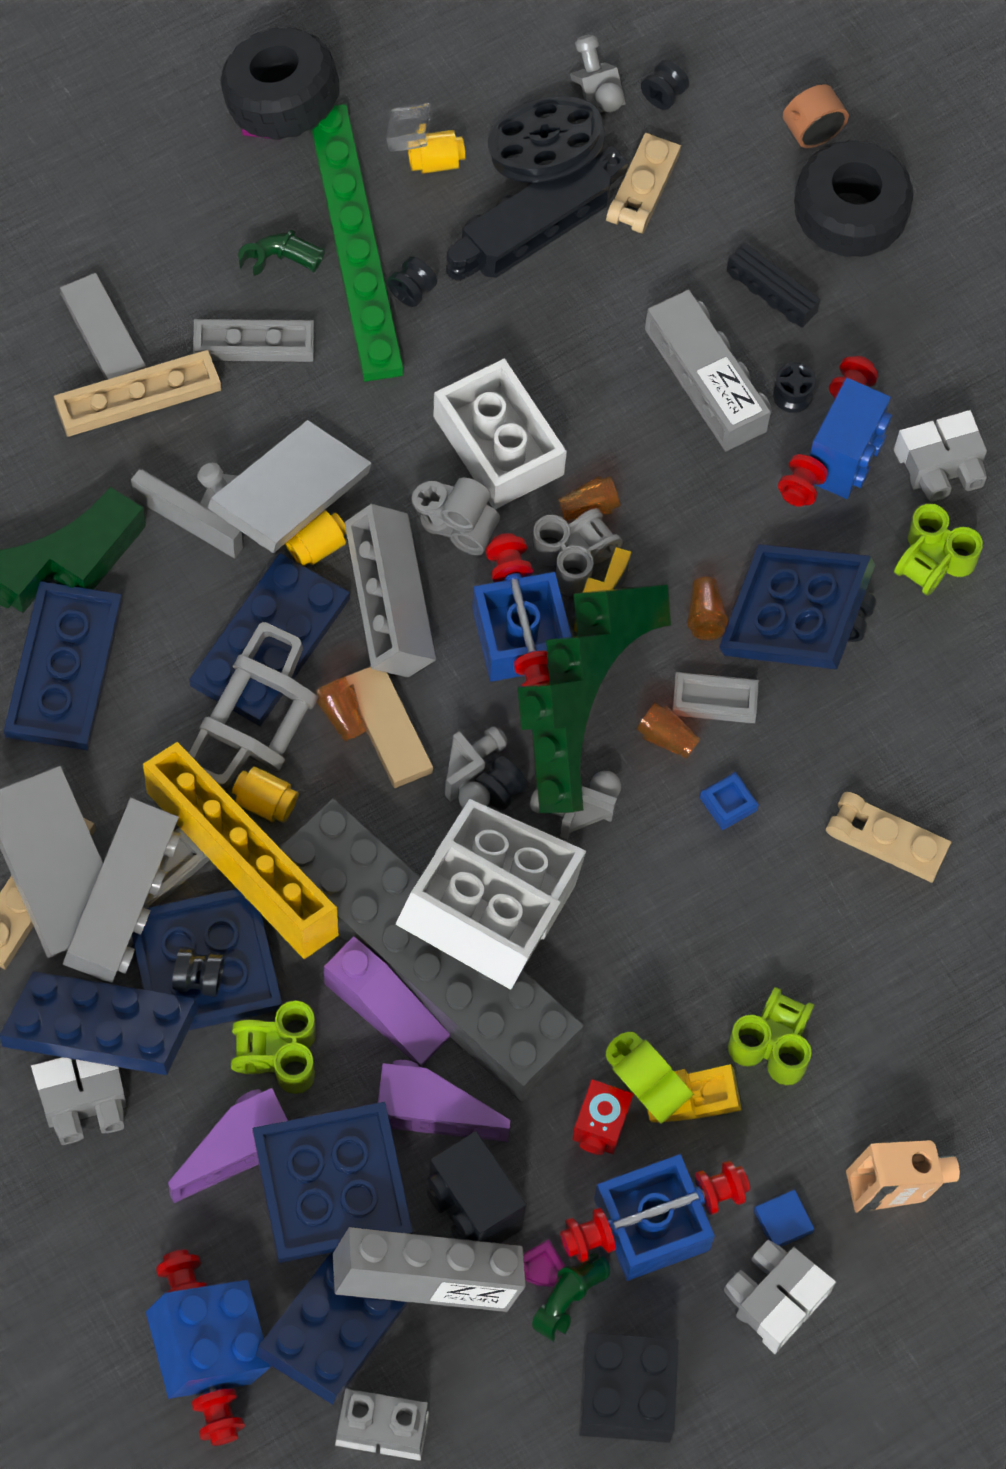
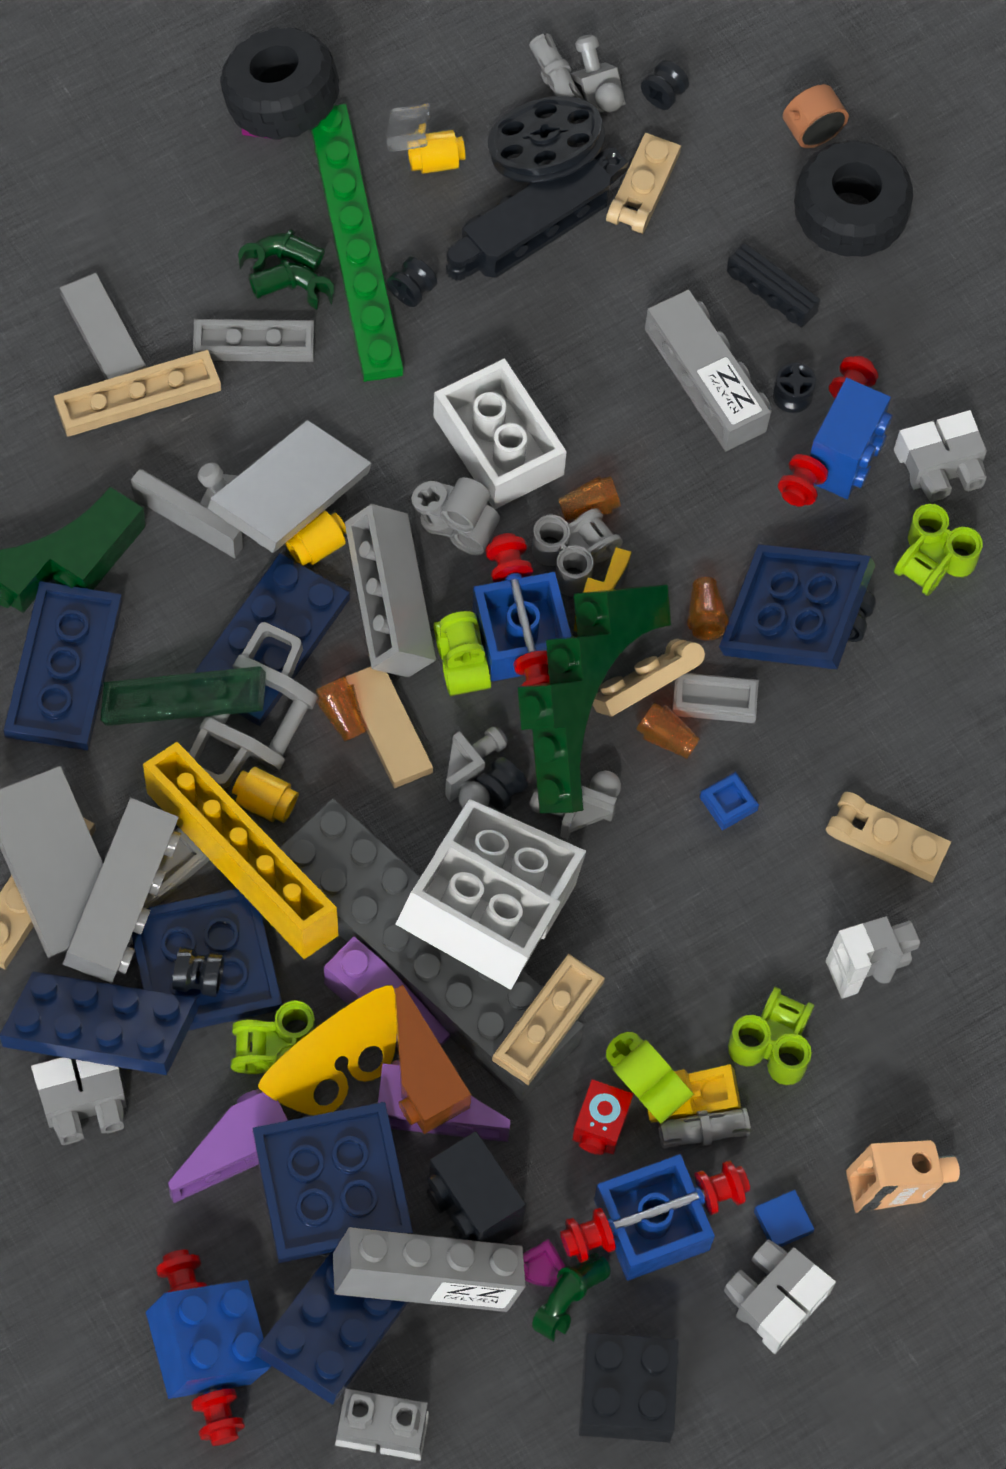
none -> clear green tile [100,666,266,726]
none -> dark green piece [248,259,334,310]
none -> yellow piece [258,985,397,1116]
none -> dark orange slope [395,985,471,1134]
none -> lime piece [434,611,491,696]
none -> tan tile [492,954,605,1086]
none -> light grey pin [529,33,583,99]
none -> tan plate [592,639,705,717]
none -> light grey pin [658,1107,750,1149]
none -> hips [825,916,920,999]

